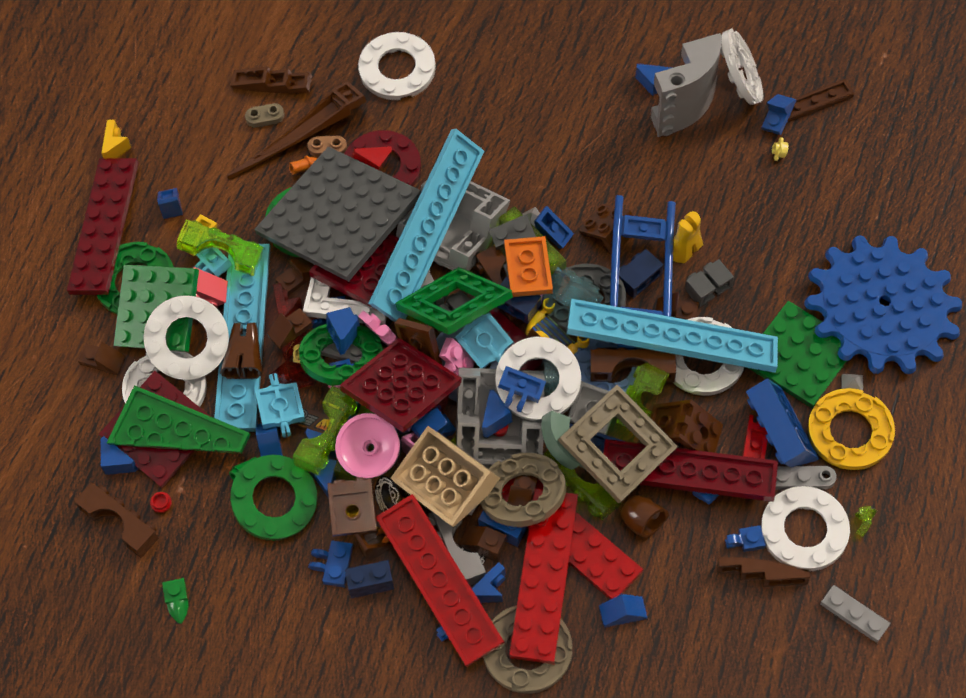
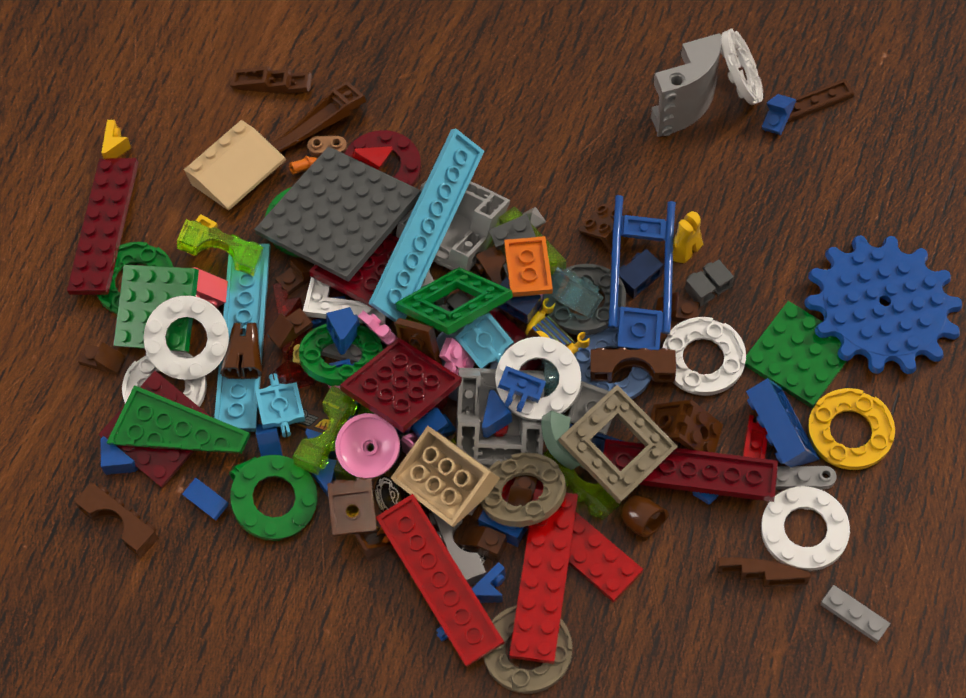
red plate [150,492,172,513] -> none
blue slope [157,188,183,219] -> none
green plate [162,578,188,624] -> none
medium azure hinge [195,242,233,277] -> none
dark tan plate [245,103,284,128] -> none
blue hinge [308,540,353,587] -> none
dark blue brick [345,560,394,599] -> none
white plate [358,32,435,100] -> none
blue slope [534,206,574,249] -> none
medium azure plate [566,298,778,373] -> none
blue slope [599,594,648,628] -> none
clear neon green arch [616,363,670,427] -> none
blue slope [636,64,672,96] -> none
blue plate [725,525,766,552] -> none
light yellow plate [772,137,788,161] -> none
light grey slope [841,374,863,390] -> none
clear neon green plate [855,506,877,537] -> none
none -> blue slope [182,477,229,520]
none -> tan slope [184,120,286,211]

